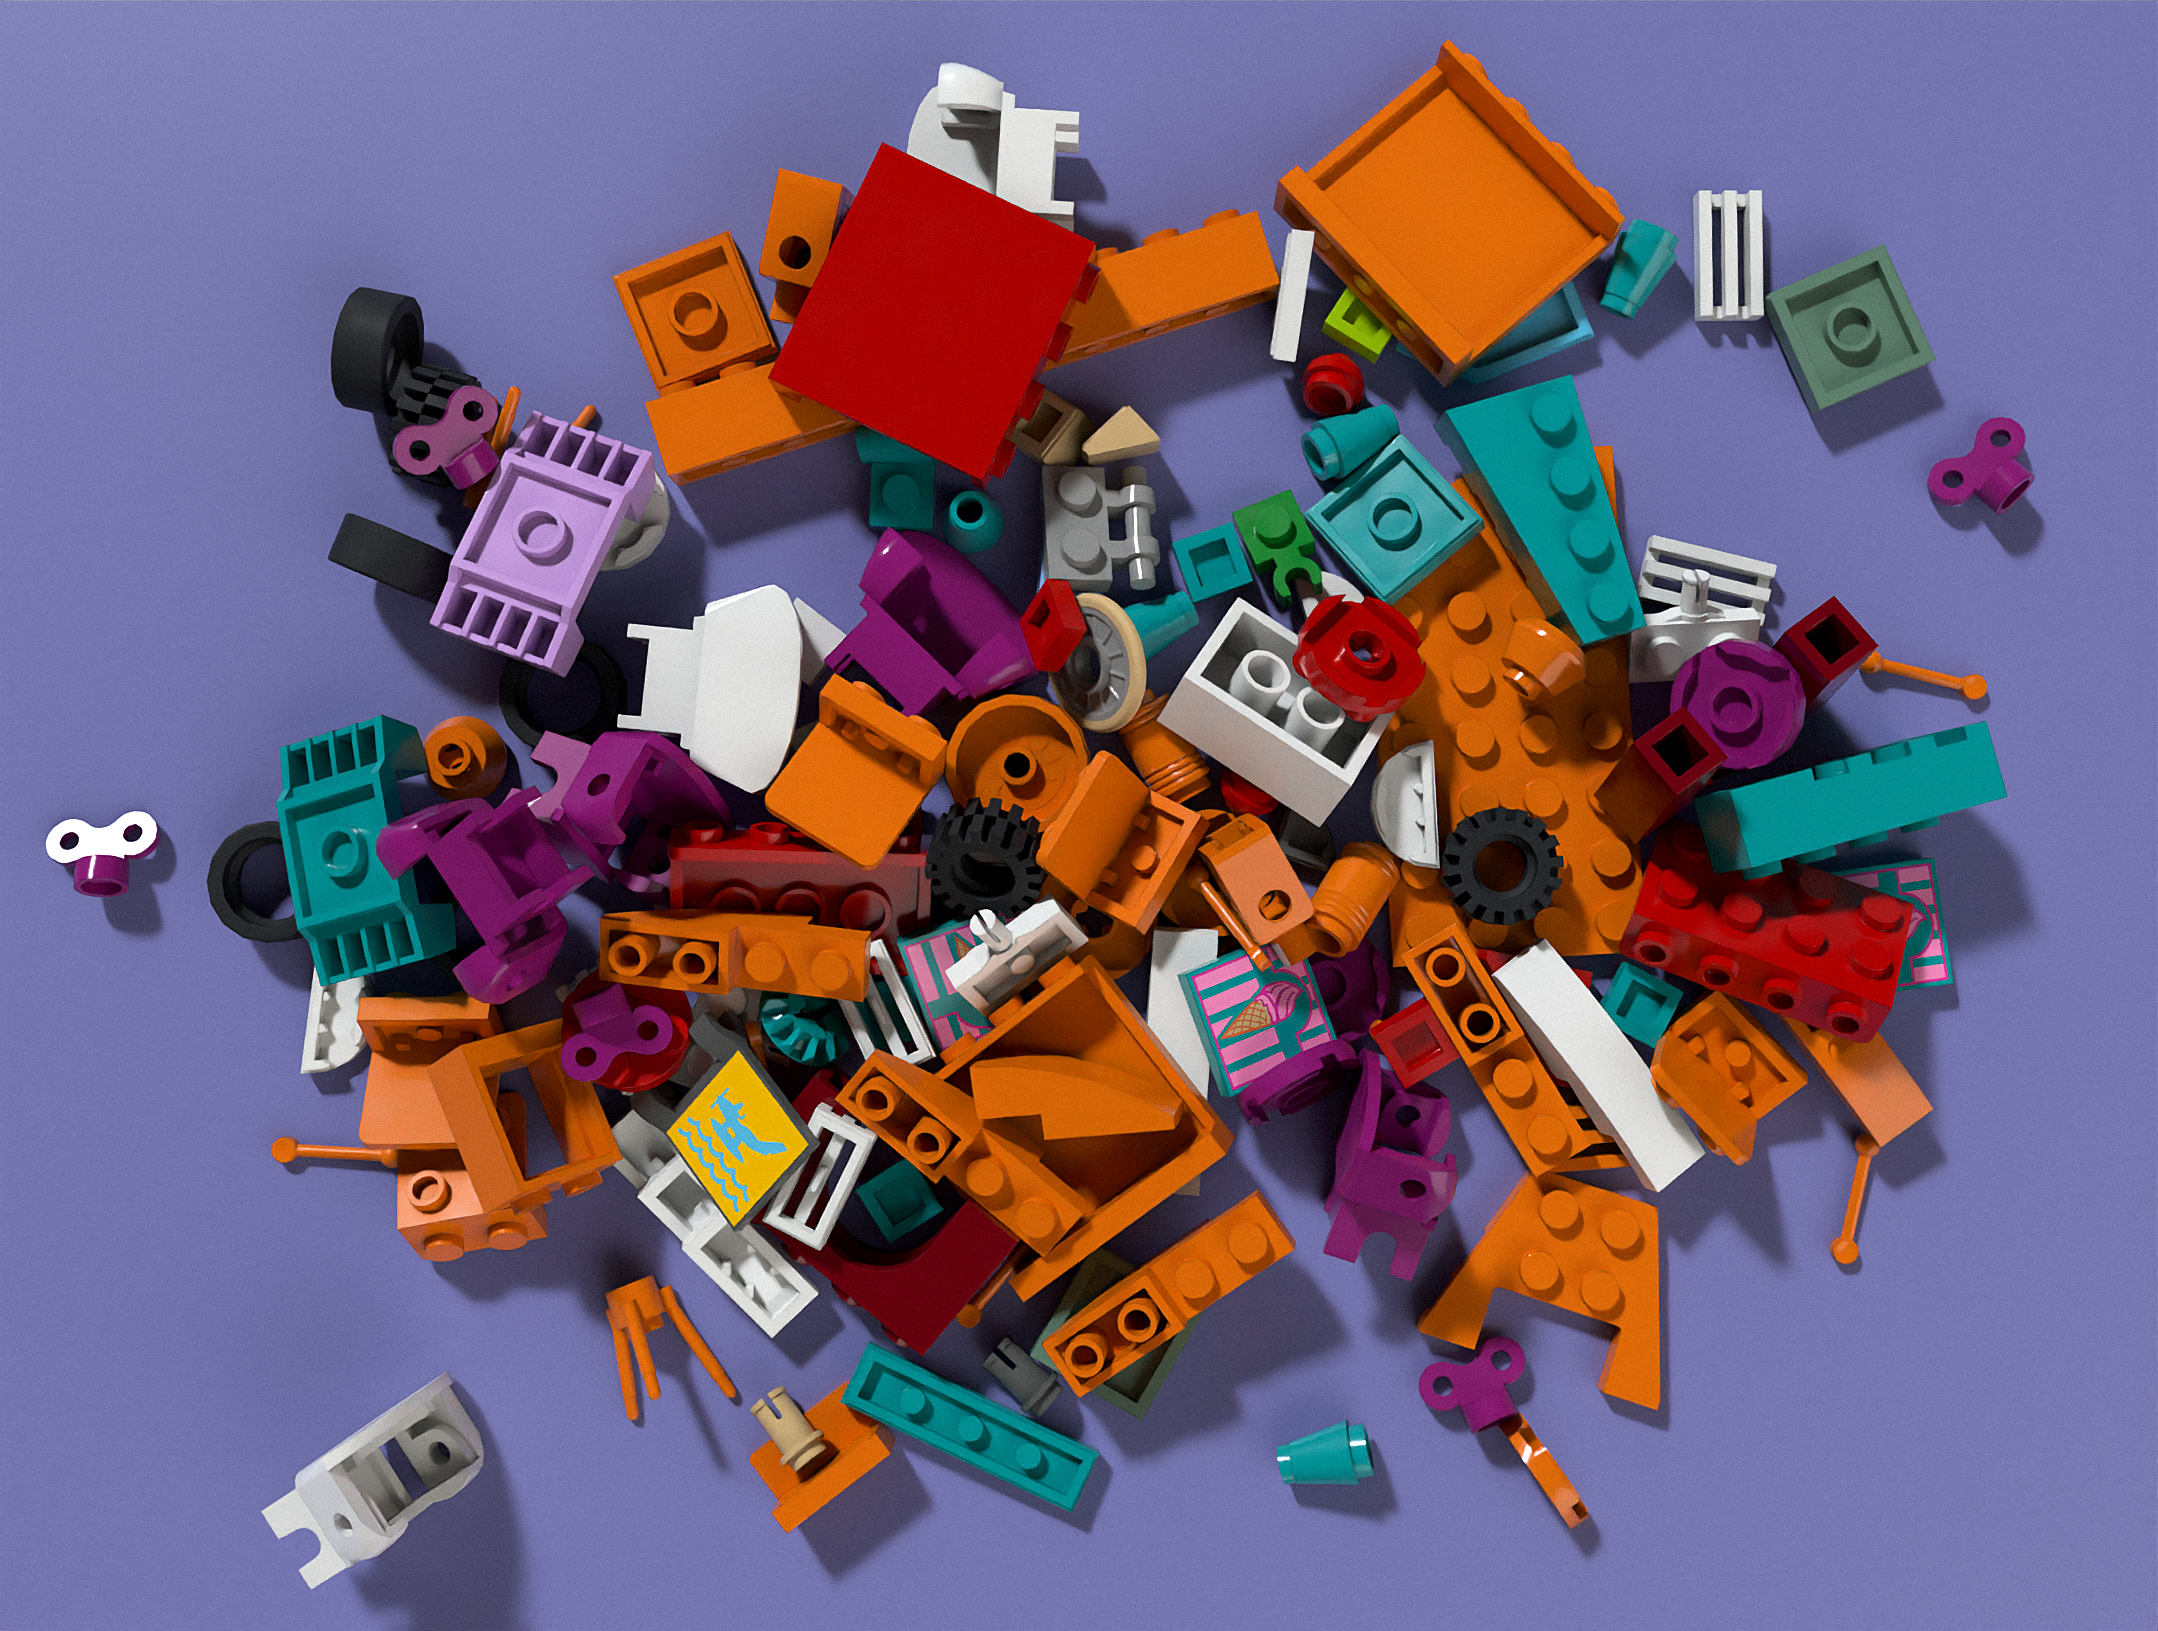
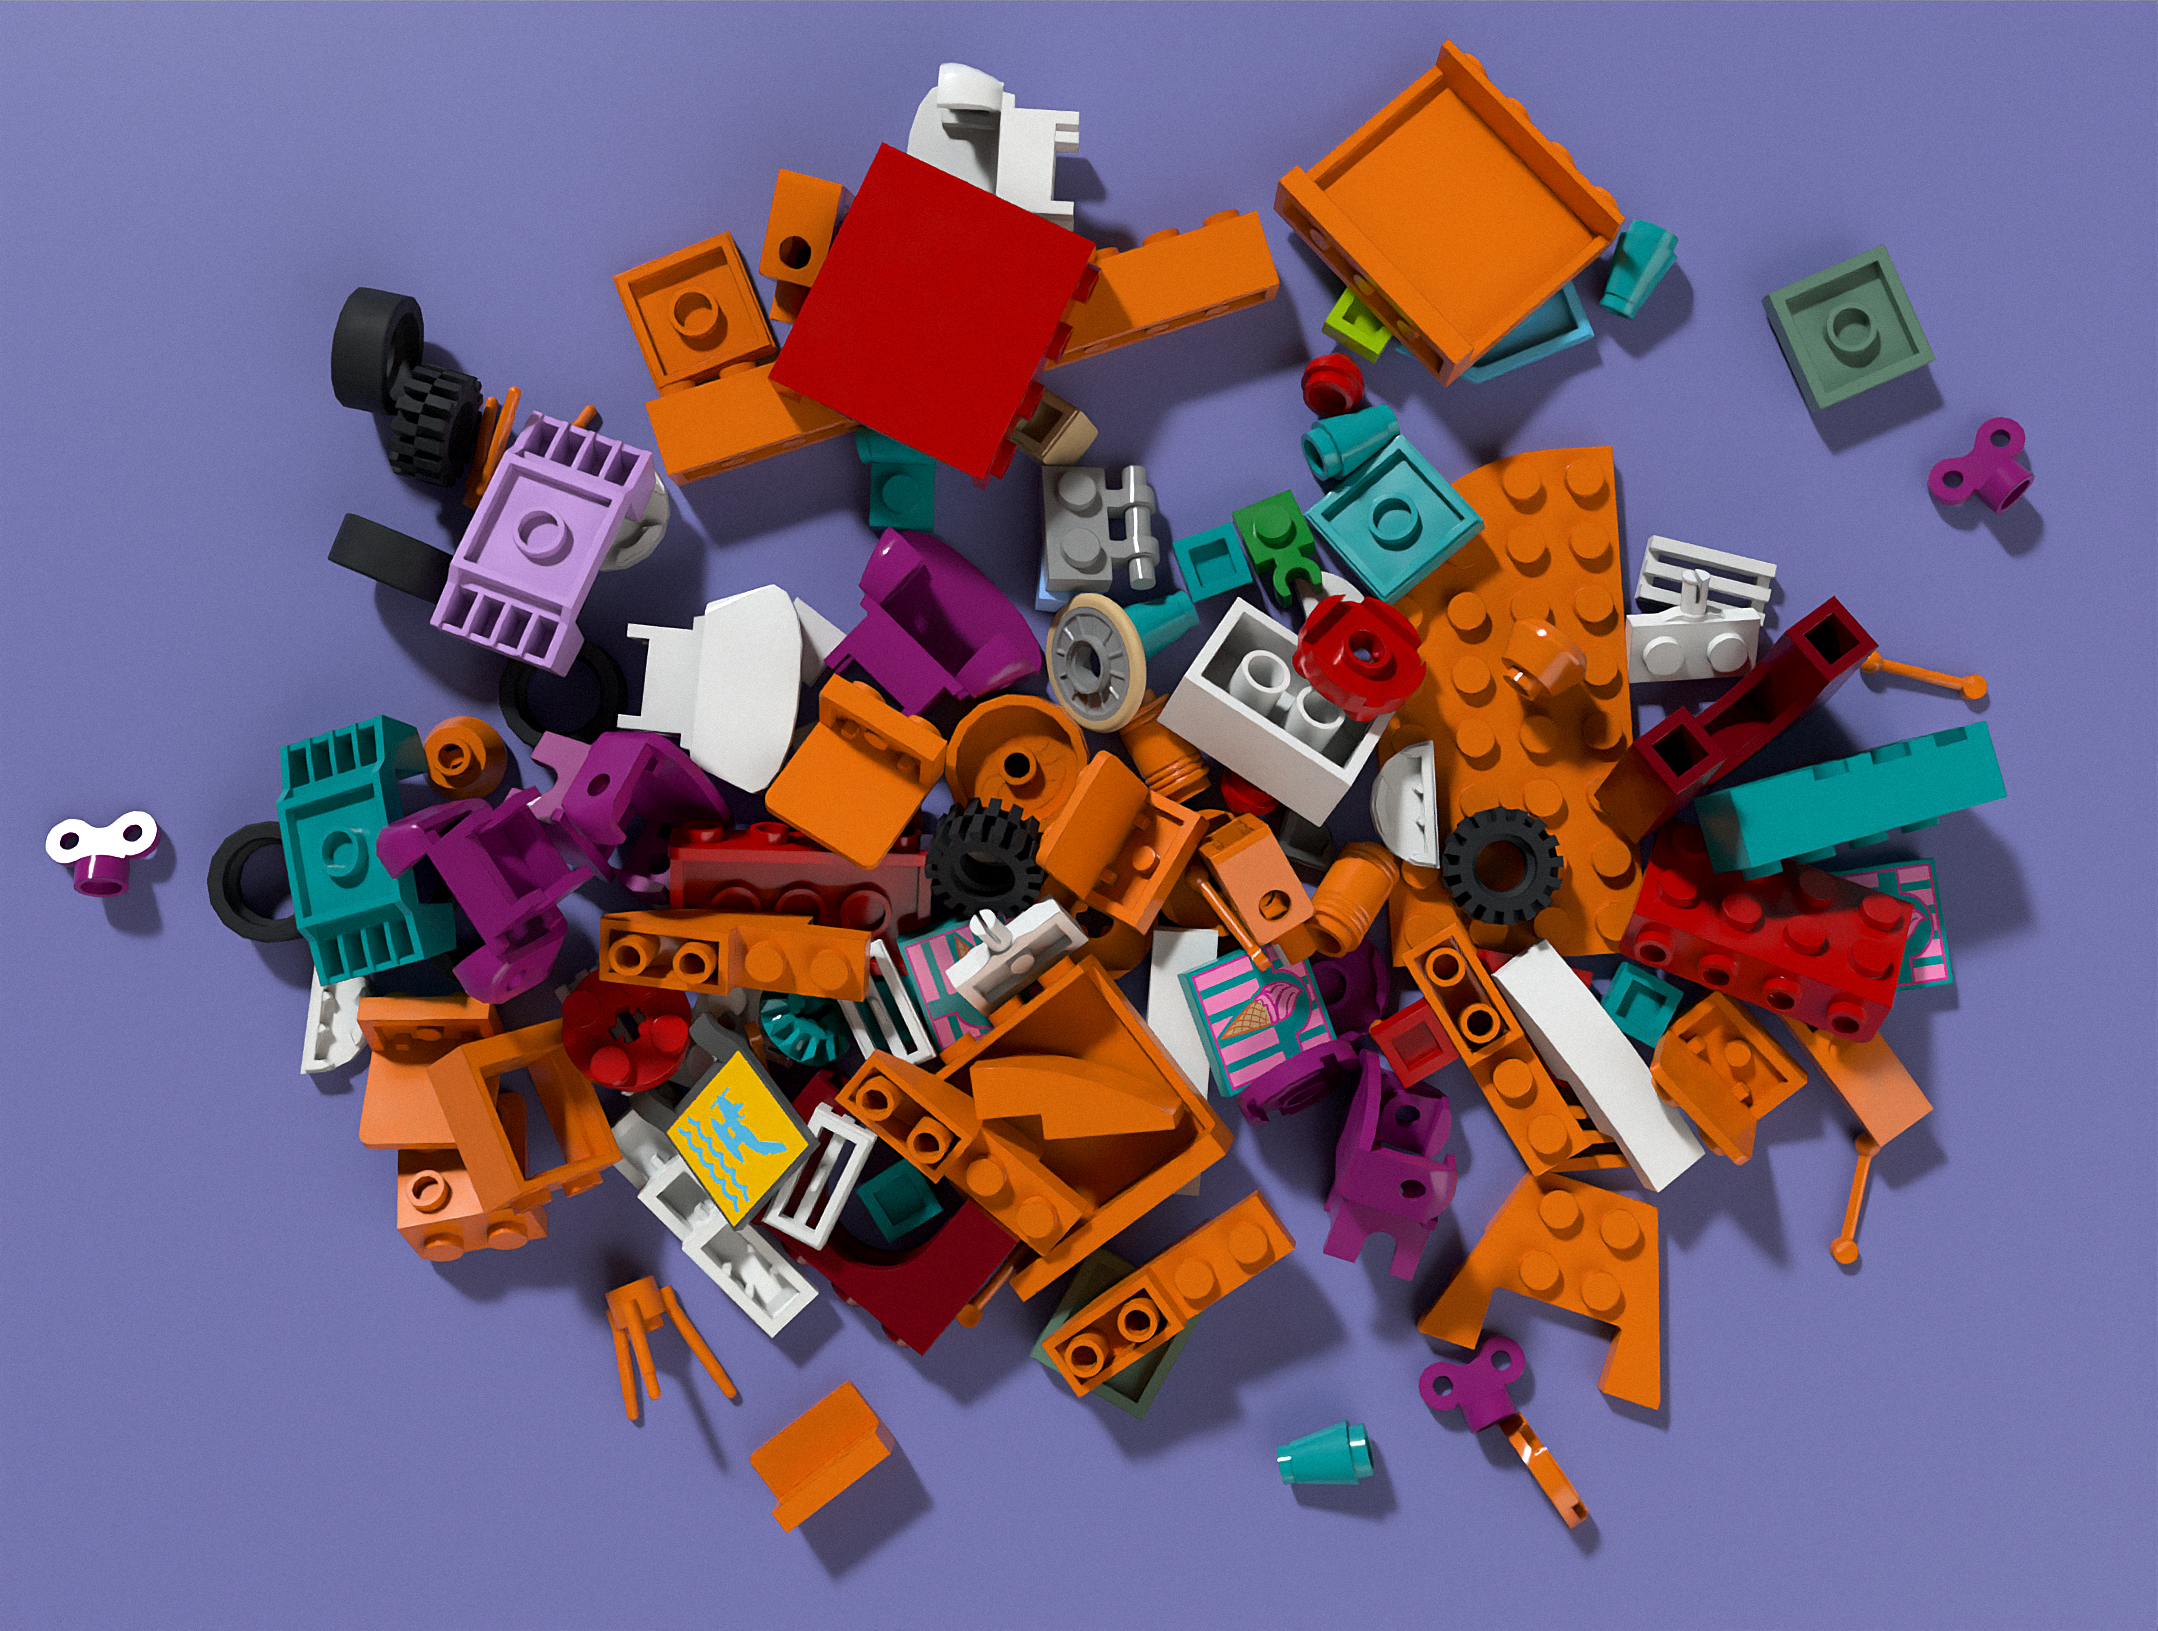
white piece [261,1371,484,1589] -> none
orange hinge [271,1136,398,1168] -> none
magenta piece [393,385,501,490] -> none
magenta piece [561,983,673,1082] -> none
tan pin [750,1385,827,1473] -> none
teal tile [840,1340,1100,1513] -> none
teal cone [941,491,1005,553] -> none
dark grey pin [981,1334,1064,1417] -> none
red plate [1019,579,1087,672] -> none
tan slope [1082,405,1161,467] -> none
white tile [1270,229,1315,362] -> none
teal wedge [1433,374,1647,648] -> none
magenta tile [1670,639,1806,772] -> none
white tile [1693,190,1764,321] -> none

